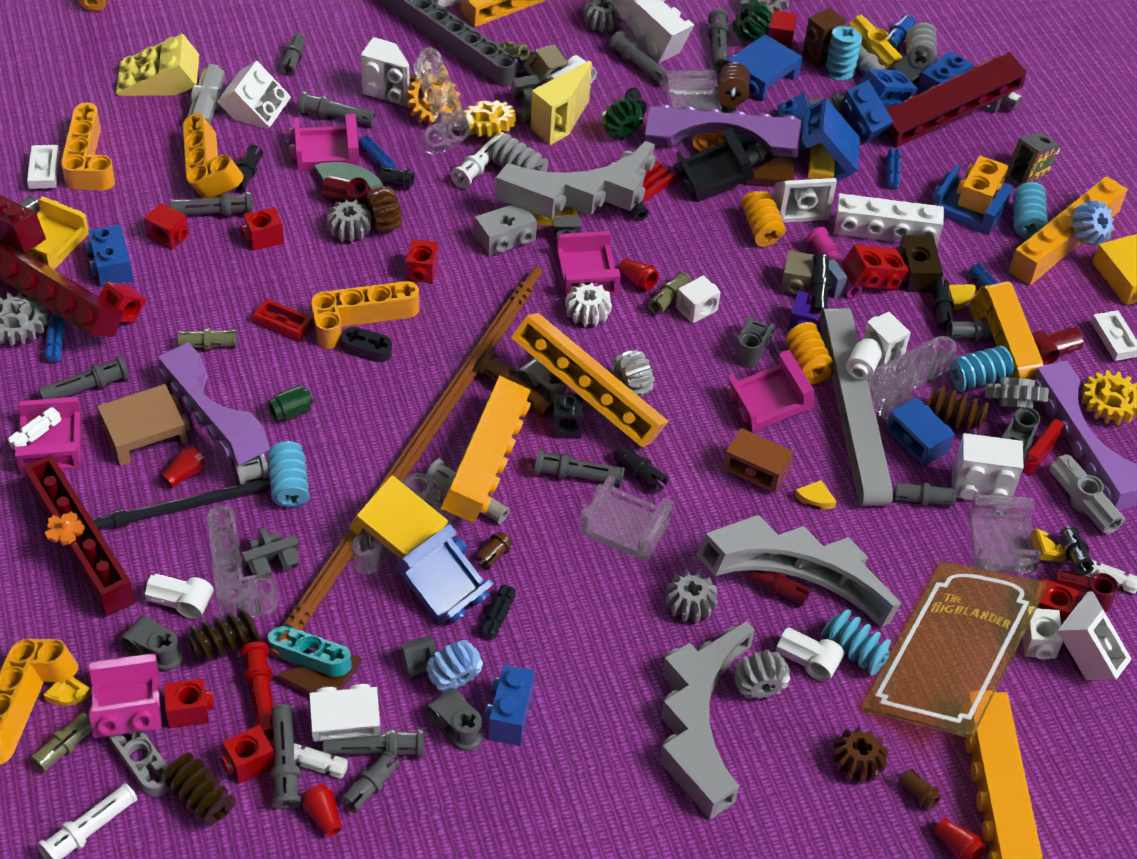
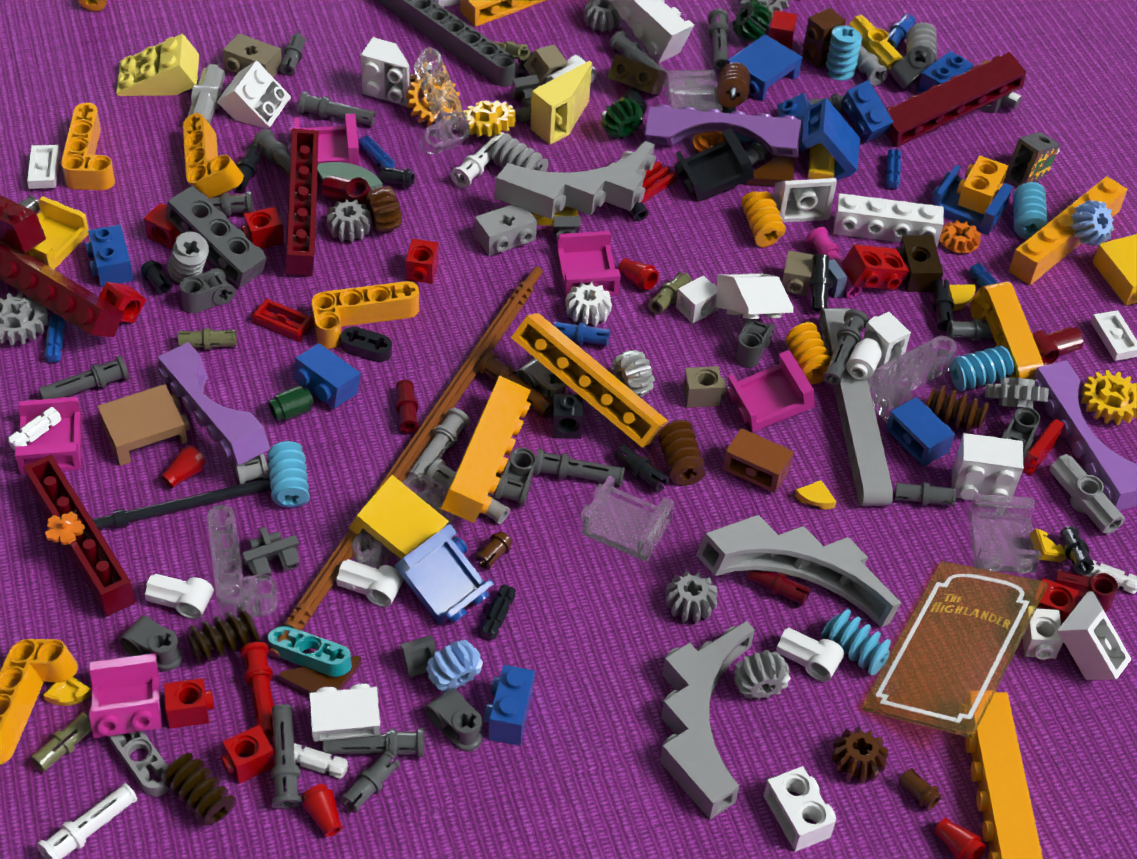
dark purple bracket [787,290,819,332] -> none
blue brick [860,69,918,108] -> none
none -> black pin [141,260,172,295]
none -> dark grey brick [165,185,267,289]
none -> light grey piece [167,232,209,284]
none -> dark grey piece [180,268,236,313]
none -> dark tan brick [223,33,282,78]
none -> dark grey pin [253,129,290,177]
none -> dark red brick [285,128,319,276]
none -> blue brick [293,343,361,409]
none -> white piece [336,559,404,607]
none -> dark red pin [395,379,418,433]
none -> light grey pin [407,408,470,485]
none -> dark grey piece [495,448,536,507]
none -> blue pin [554,321,611,347]
none -> dark brown brick [607,54,668,95]
none -> reddish brown piece [658,420,706,486]
none -> dark tan brick [682,366,726,408]
none -> white slope [716,273,793,319]
none -> white brick [764,766,836,852]
none -> dark grey pin [823,309,869,386]
none -> orange gear [939,219,981,253]

